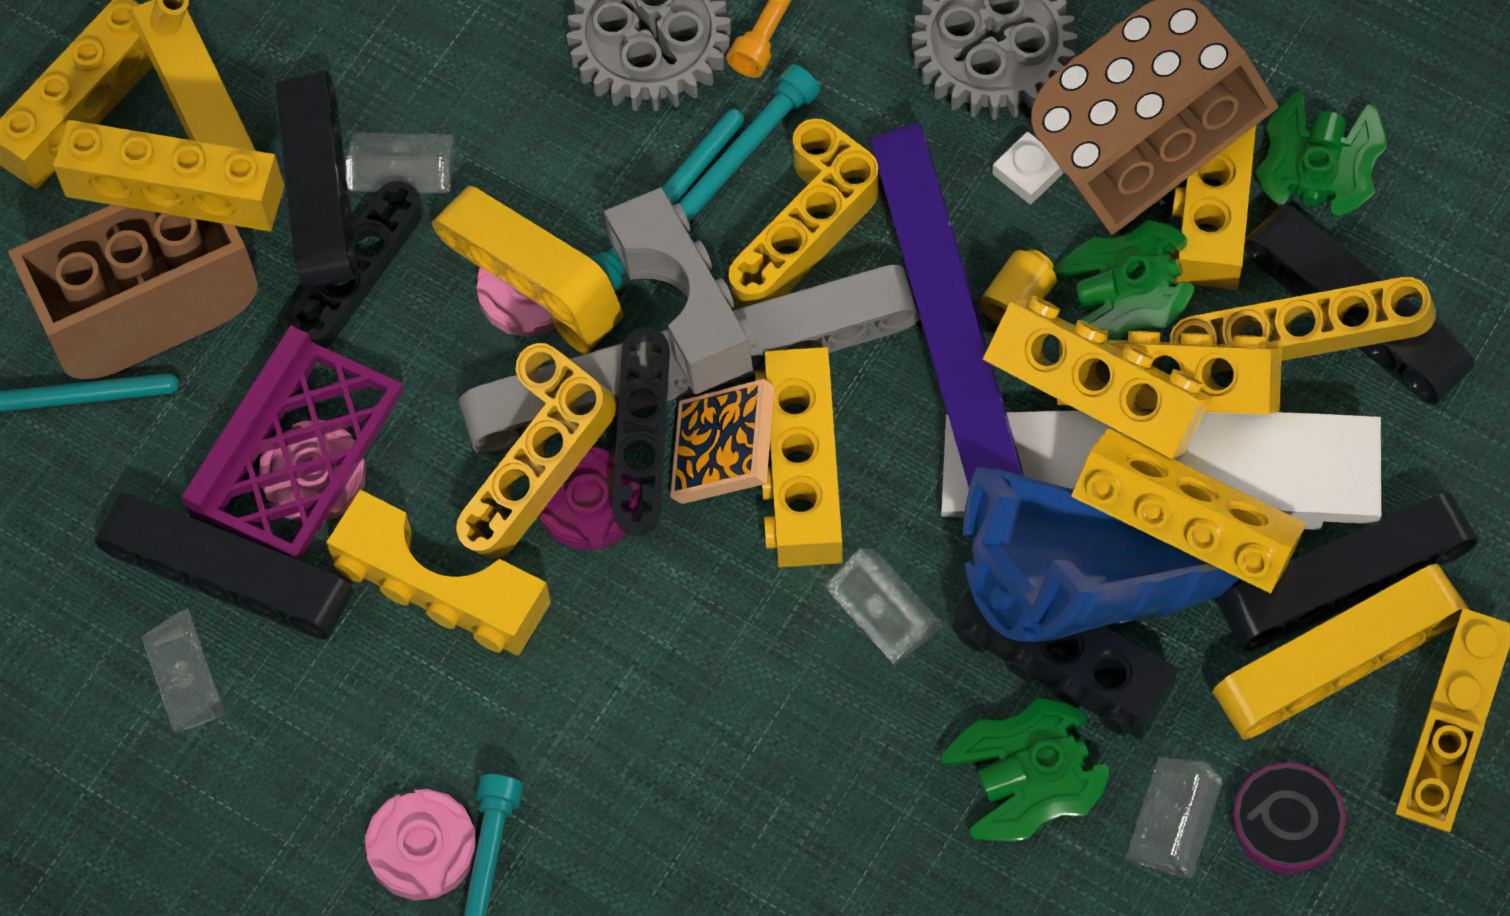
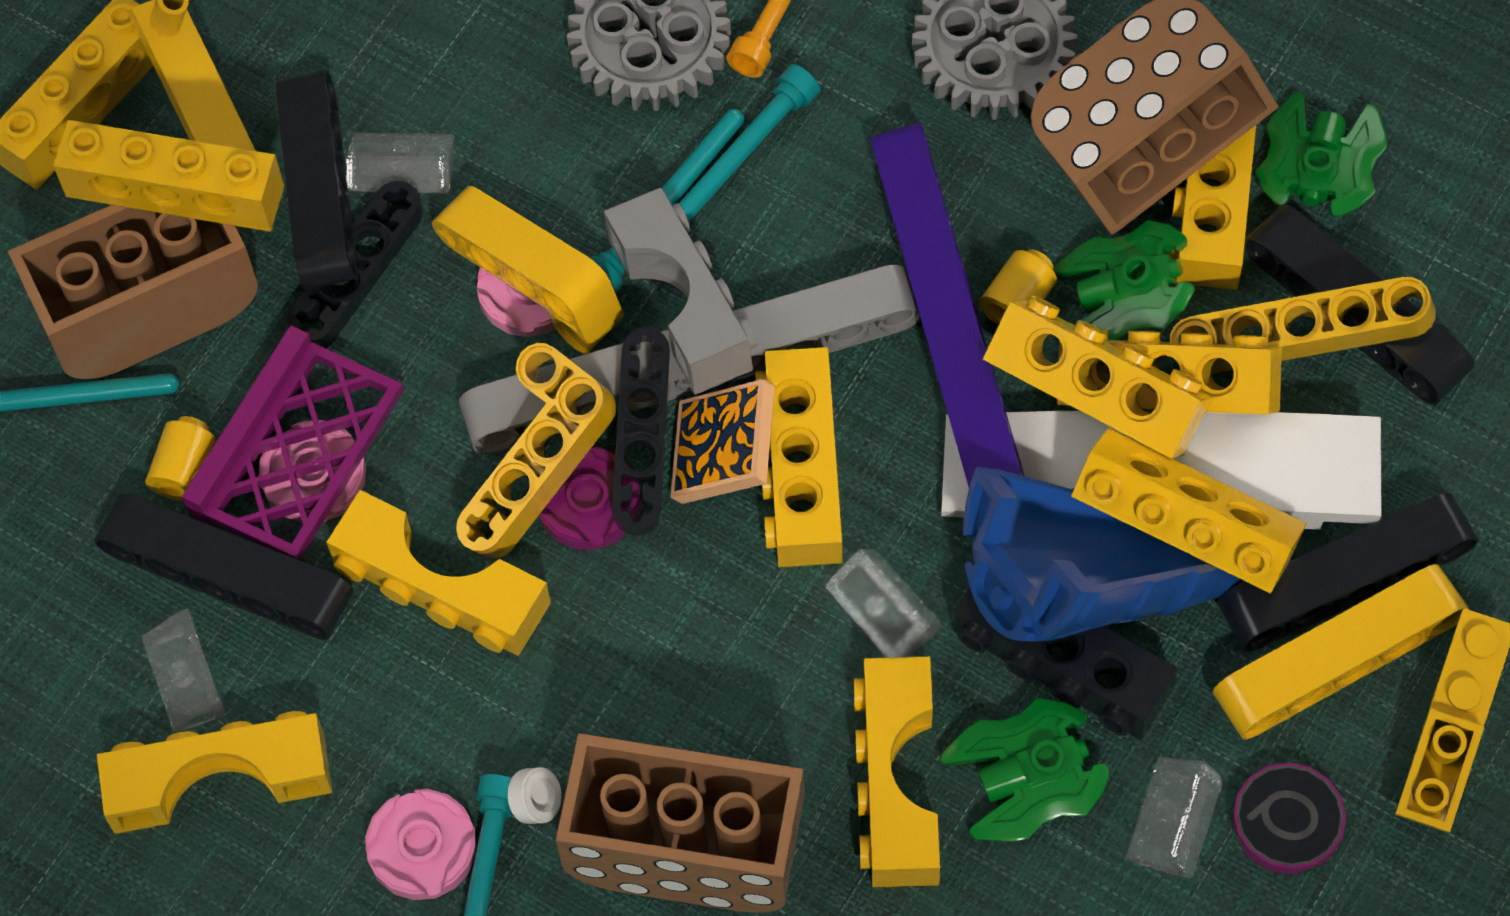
yellow beam [728,118,878,310] -> none
white plate [993,132,1063,205] -> none
none -> yellow arch [97,711,333,834]
none -> yellow brick [145,416,216,502]
none -> white tile [508,767,561,824]
none -> medium nougat brick [556,733,805,913]
none -> yellow arch [853,656,940,887]

